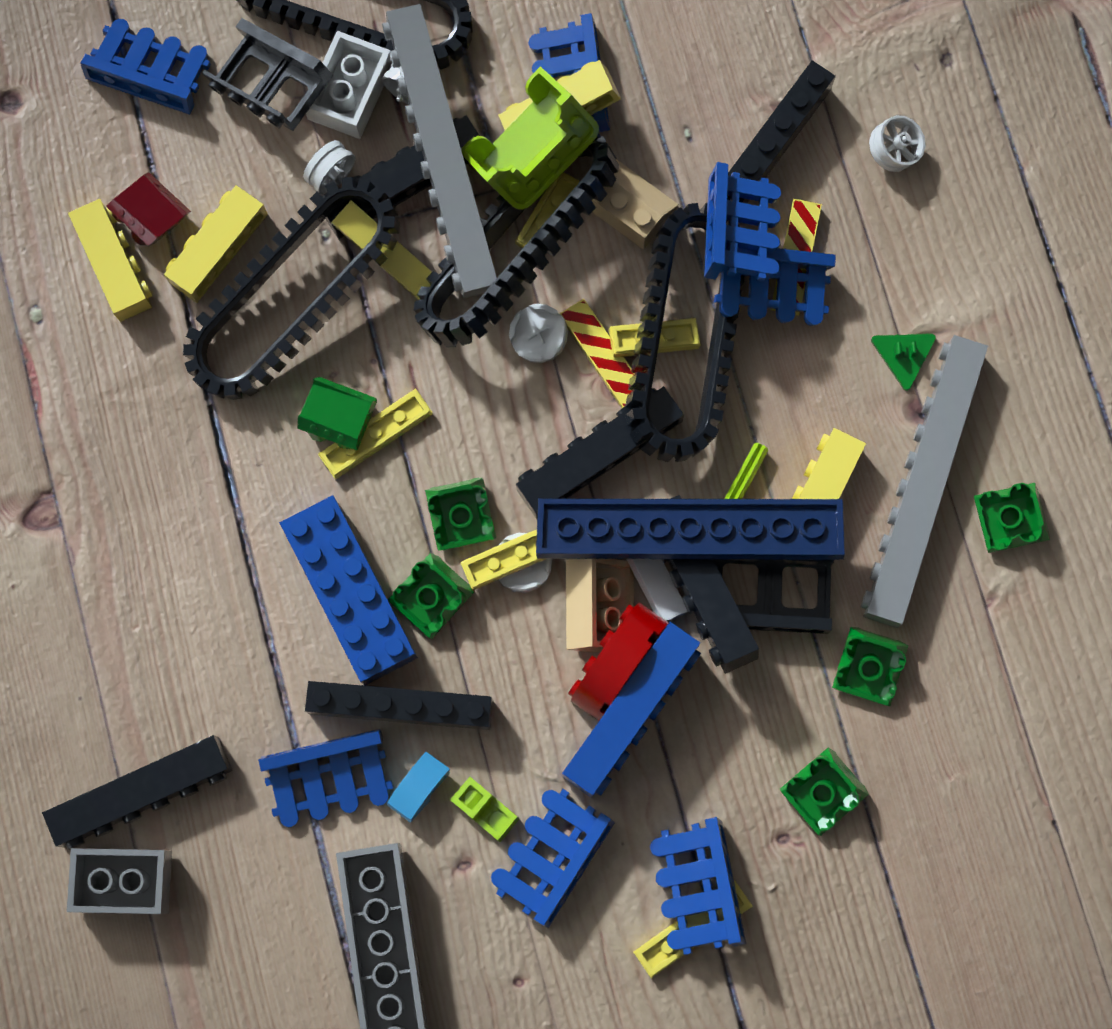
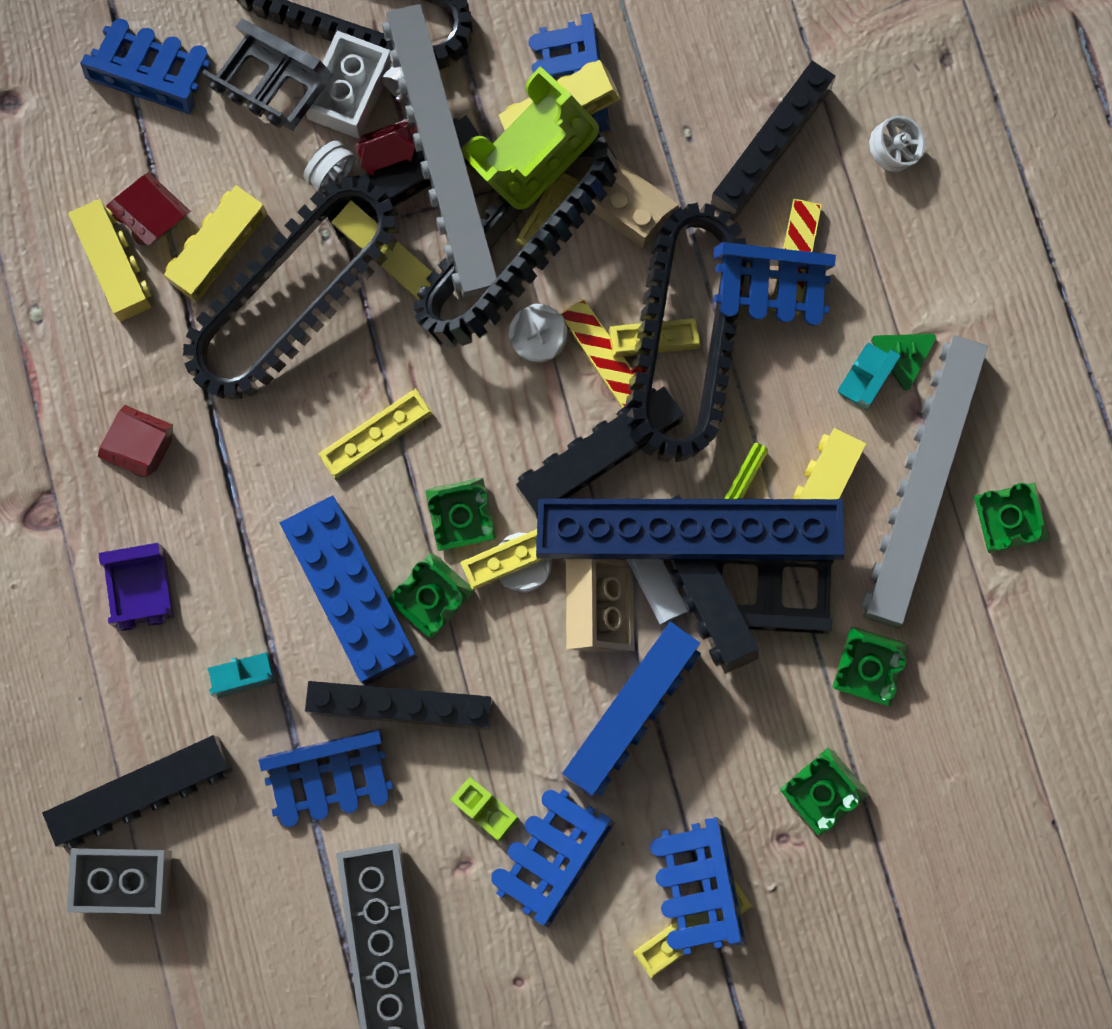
green slope [297,377,377,450] -> none
dark azure slope [387,752,450,823] -> none
red brick [568,602,669,721] -> none
blue fence [704,162,781,282] -> none
none -> dark red slope [97,405,173,477]
none -> dark purple panel [98,543,174,631]
none -> teal panel [208,652,275,698]
none -> dark red slope [354,119,415,175]
none -> teal panel [838,343,901,410]

